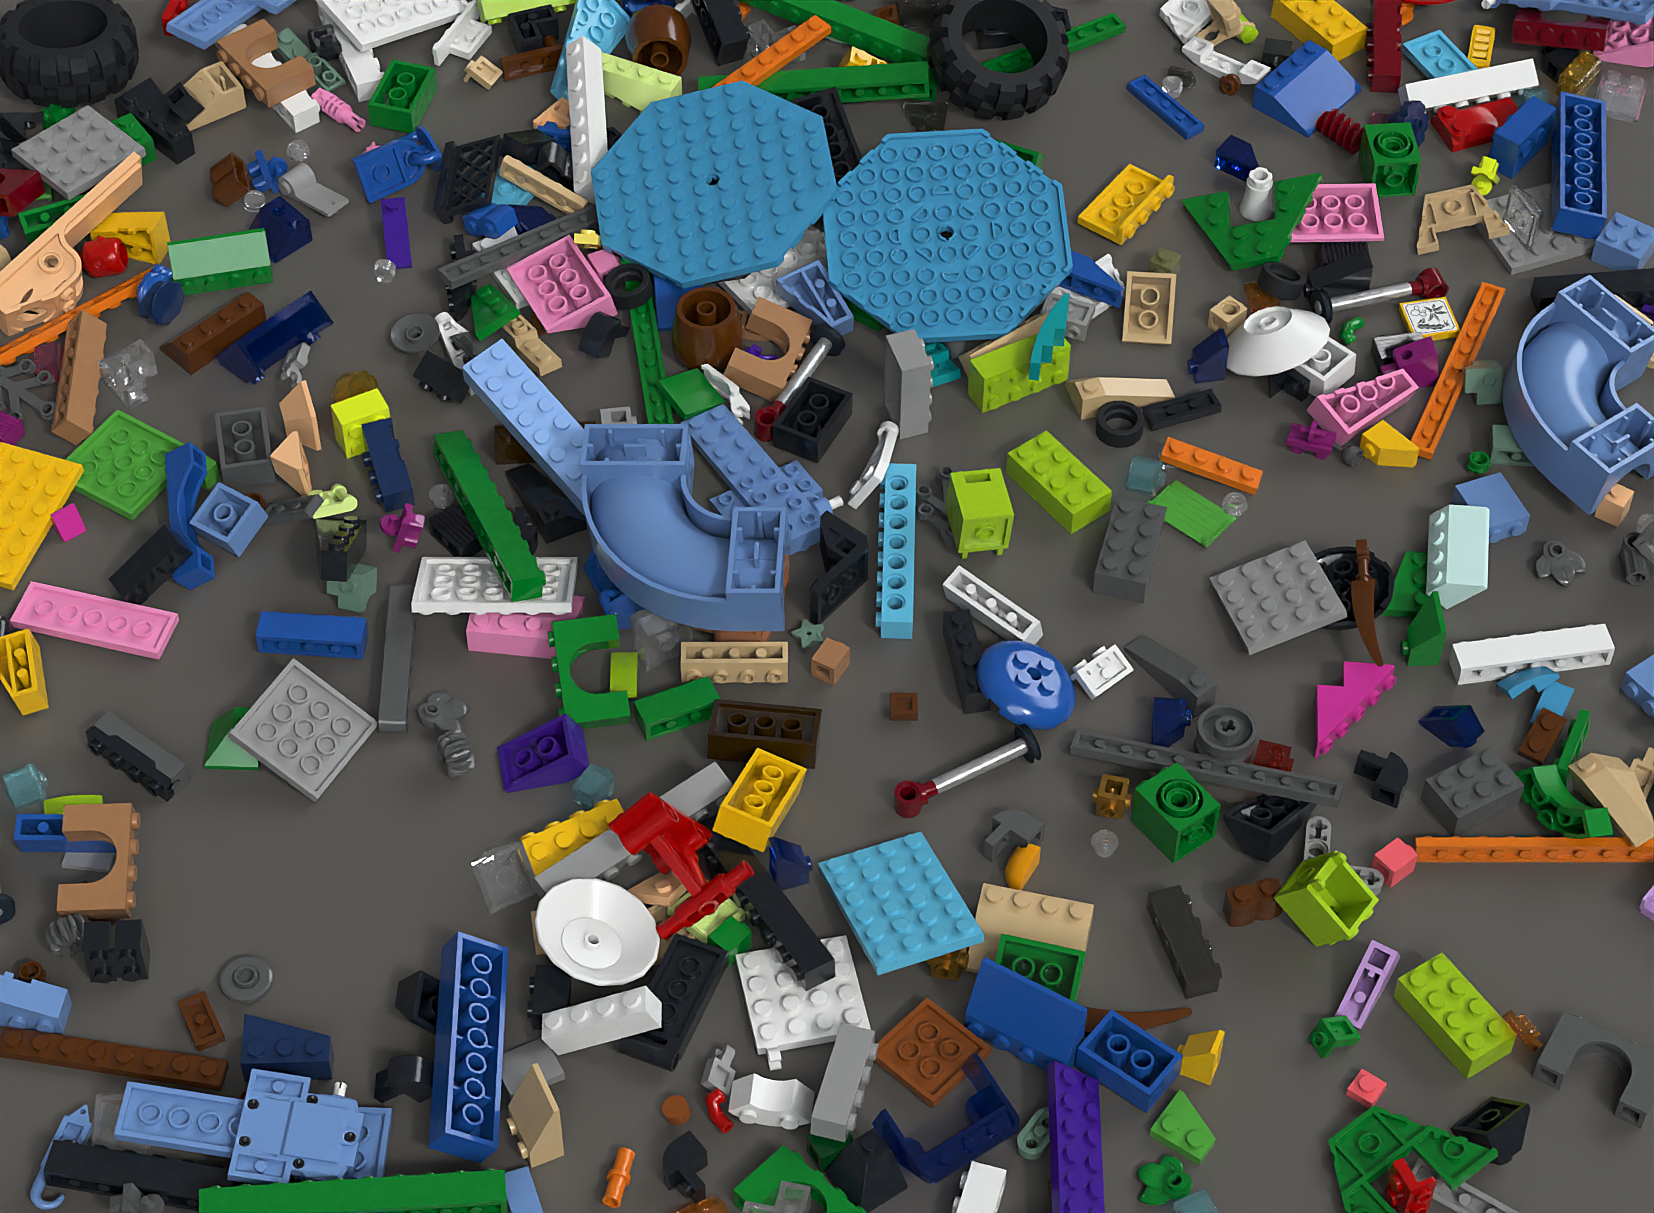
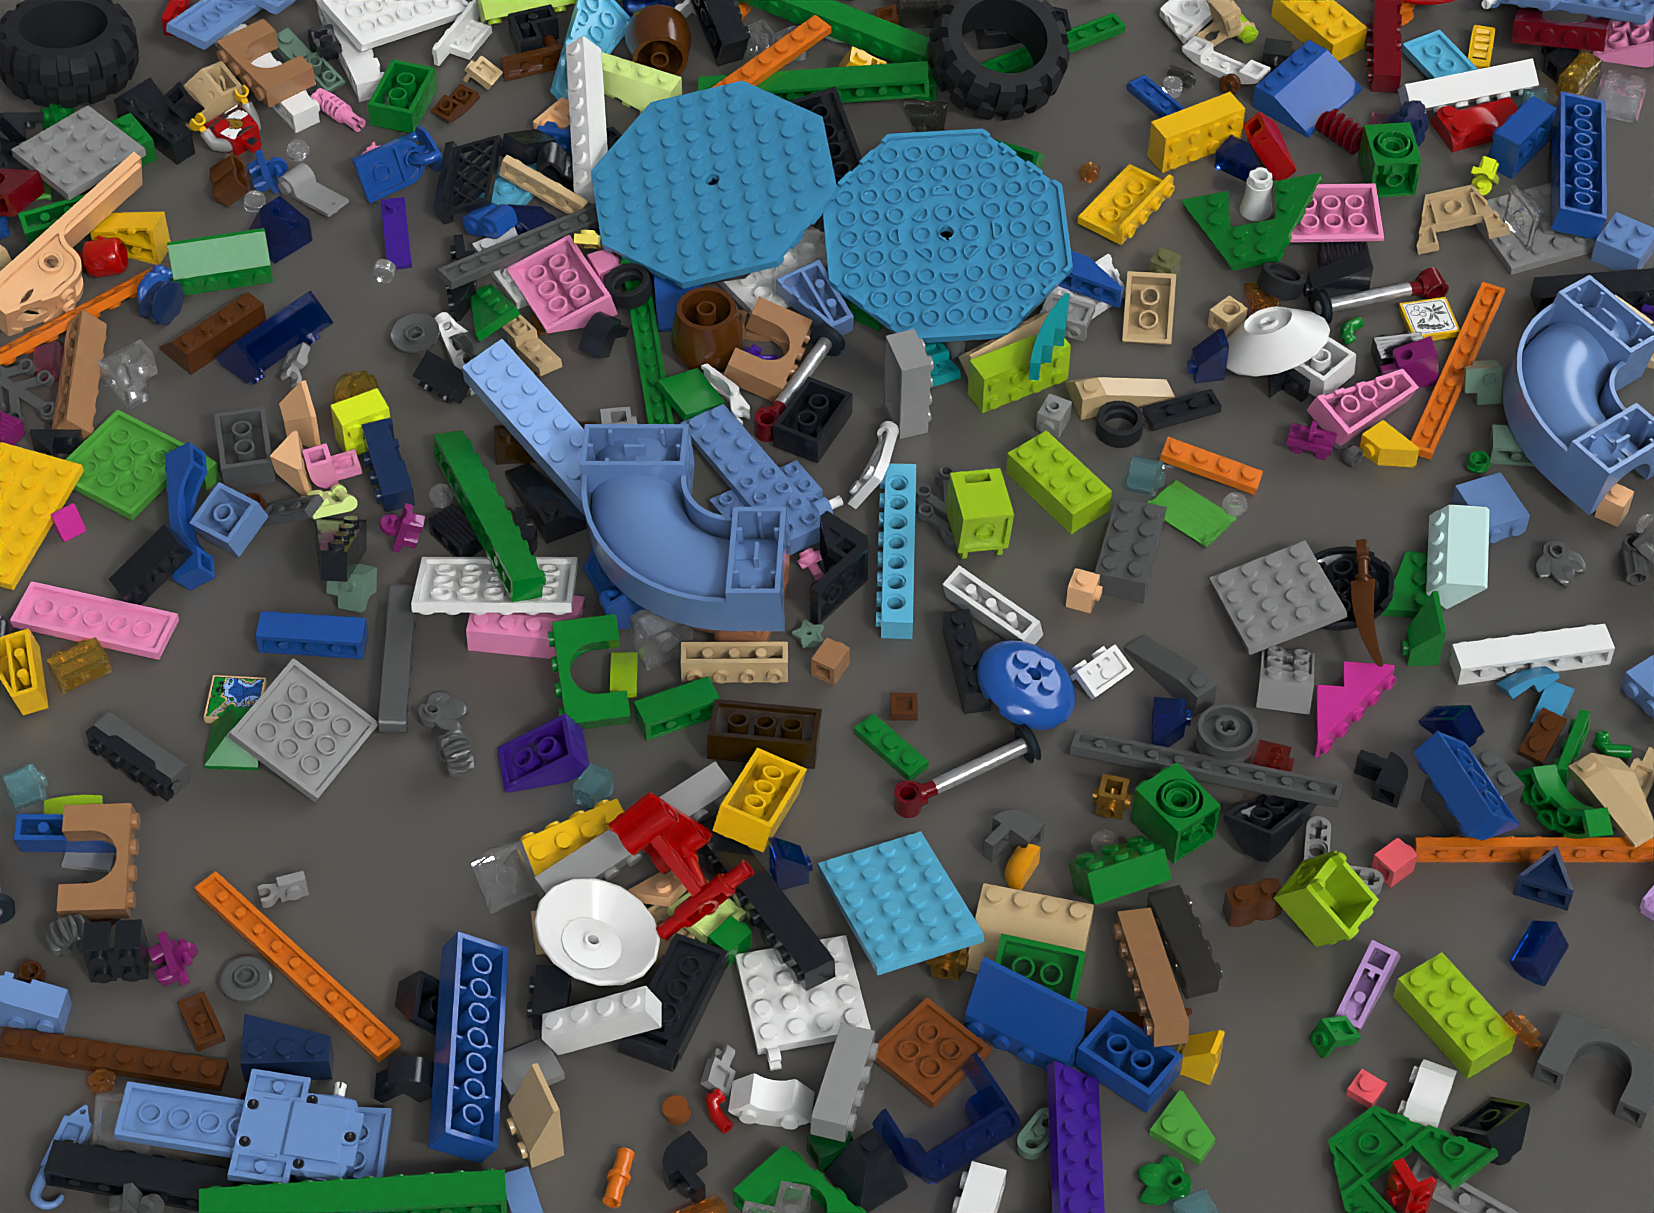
none -> black slope [30,429,84,458]
none -> clear yellow brick [46,637,112,694]
none -> clear orange plate [87,1068,117,1096]
none -> magenta hips [148,930,198,987]
none -> torso [189,85,262,156]
none -> orange plate [194,871,401,1063]
none -> tile [204,675,267,723]
none -> light grey plate [257,871,309,908]
none -> bright pink brick [302,443,363,489]
none -> reddish brown slope [431,84,480,123]
none -> bright pink plate [796,548,824,580]
none -> green plate [854,713,929,781]
none -> light grey brick [1036,394,1072,438]
none -> light nougat brick [1066,568,1103,614]
none -> green brick [1068,836,1172,905]
none -> clear orange plate [1079,161,1101,183]
none -> medium nougat brick [1113,908,1189,1047]
none -> yellow brick [1147,92,1245,173]
none -> red slope [1243,111,1297,181]
none -> light grey slope [1256,645,1315,715]
none -> white brick [1397,1059,1457,1128]
none -> blue slope [1414,731,1520,841]
none -> clear blue brick [1509,920,1569,986]
none -> dark blue slope [1513,846,1574,911]
none -> green arm [1593,730,1632,758]

